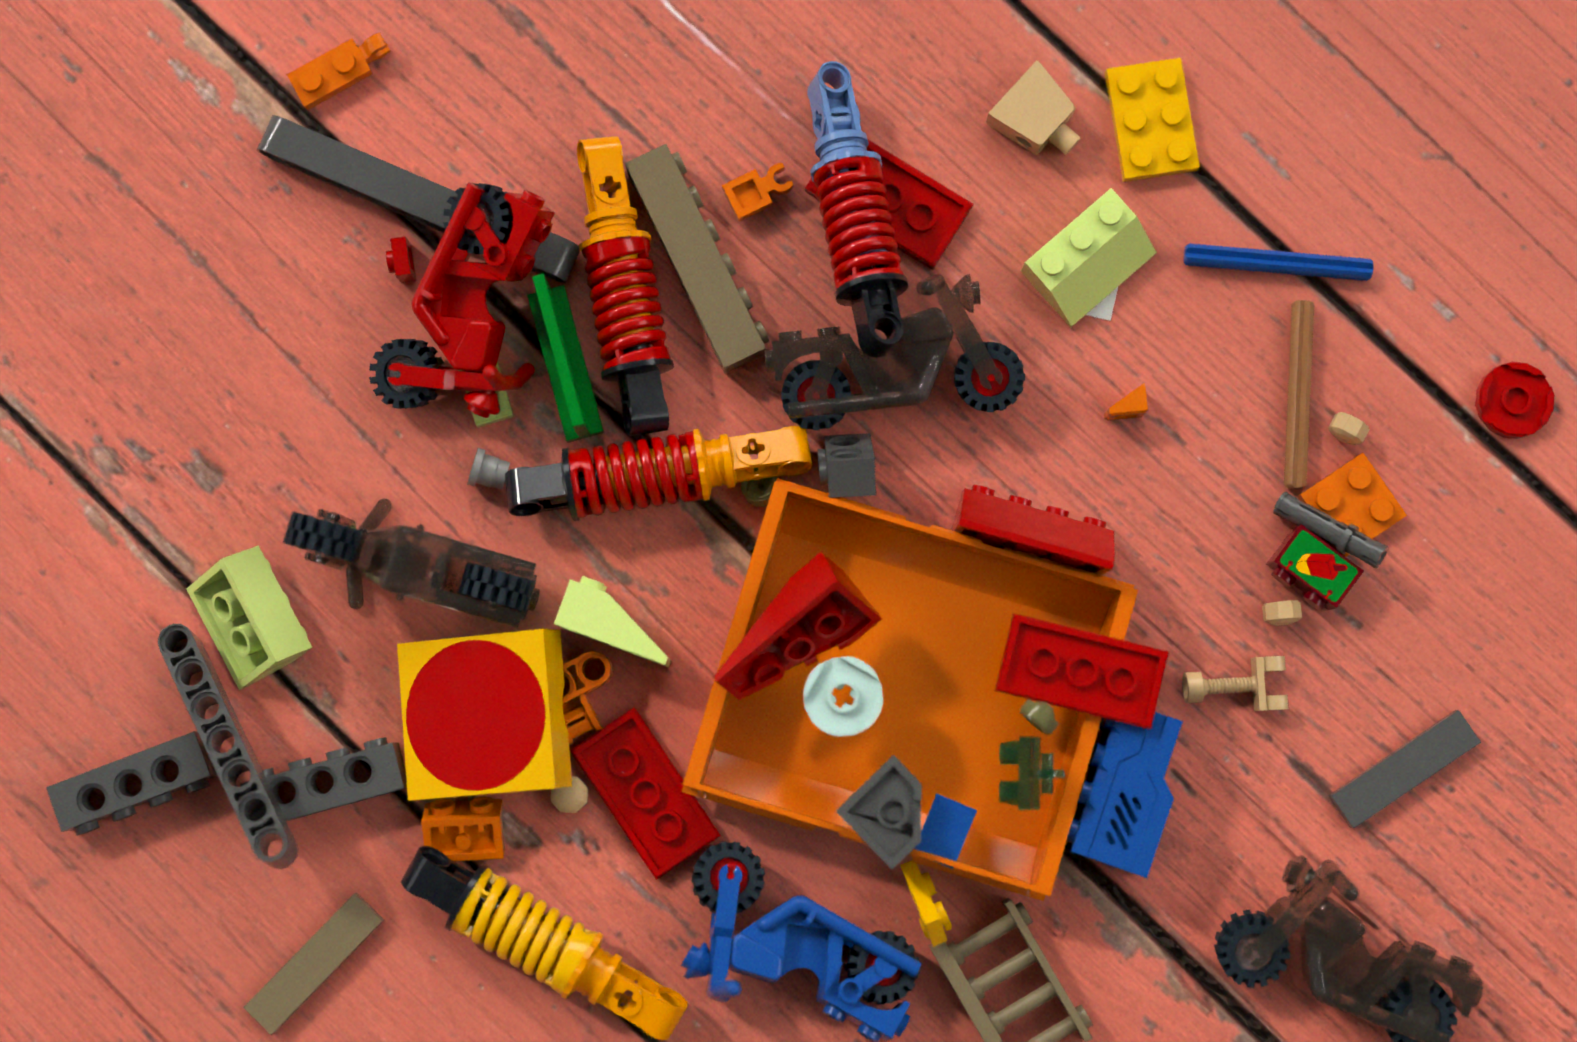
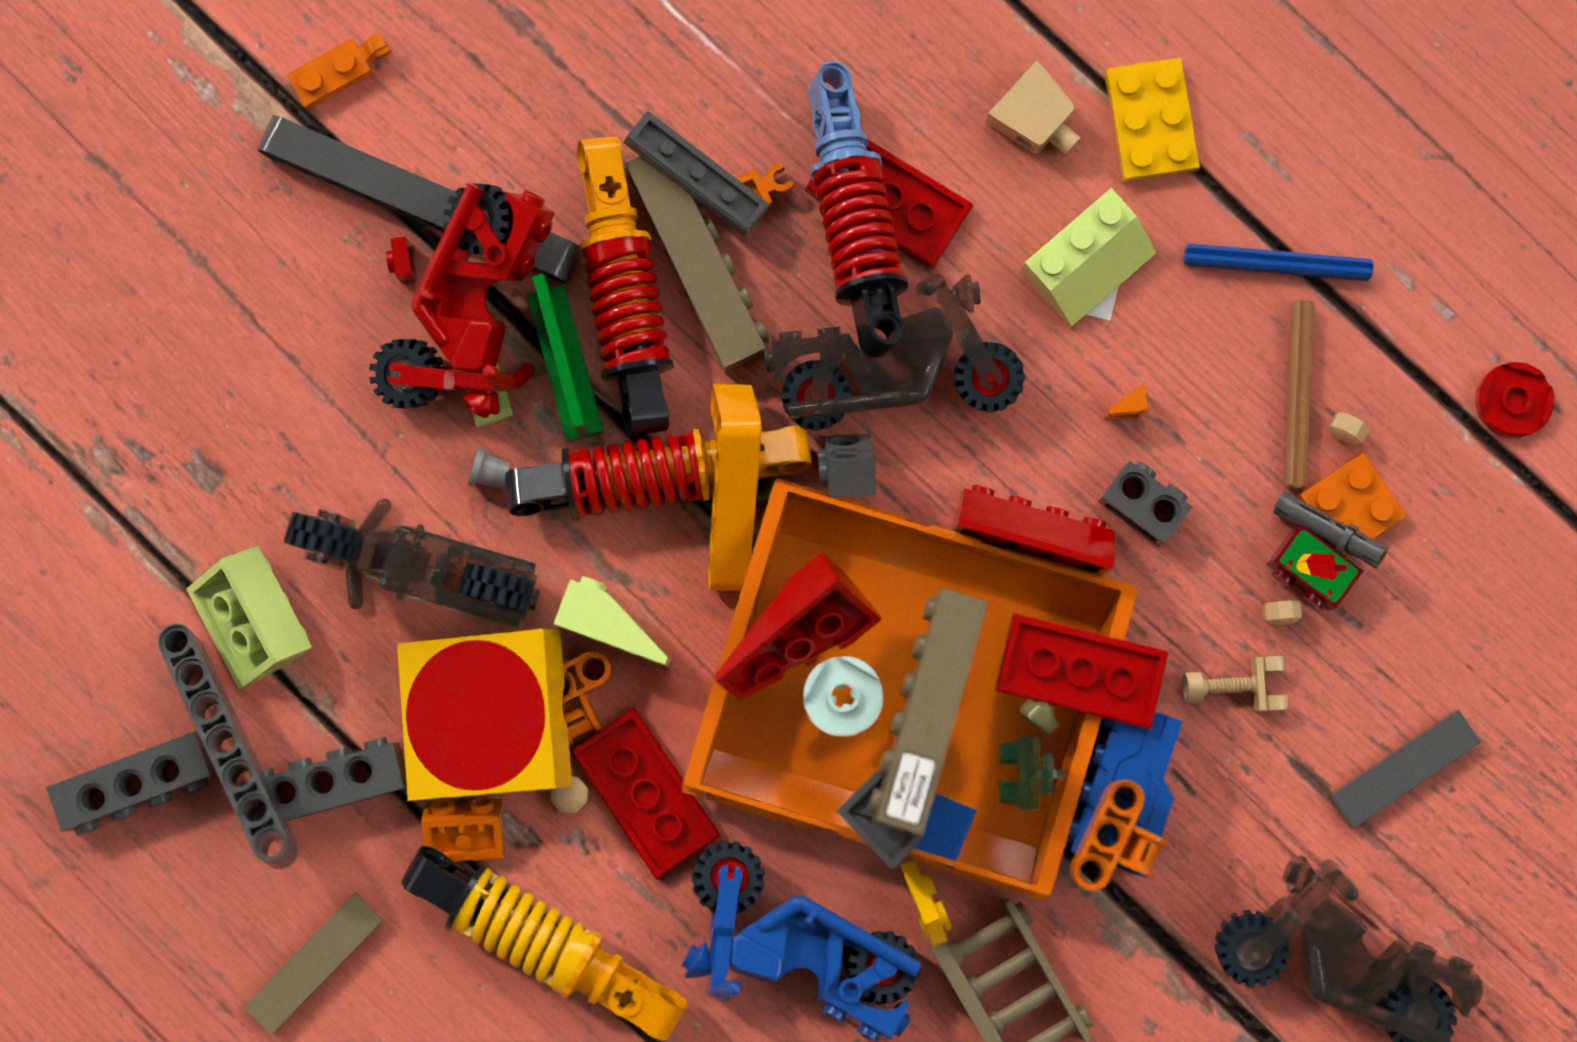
none -> dark grey tile [623,111,770,237]
none -> light orange beam [708,384,761,592]
none -> dark tan brick [867,588,988,838]
none -> orange piece [1070,780,1168,891]
none -> dark grey brick [1098,461,1192,547]

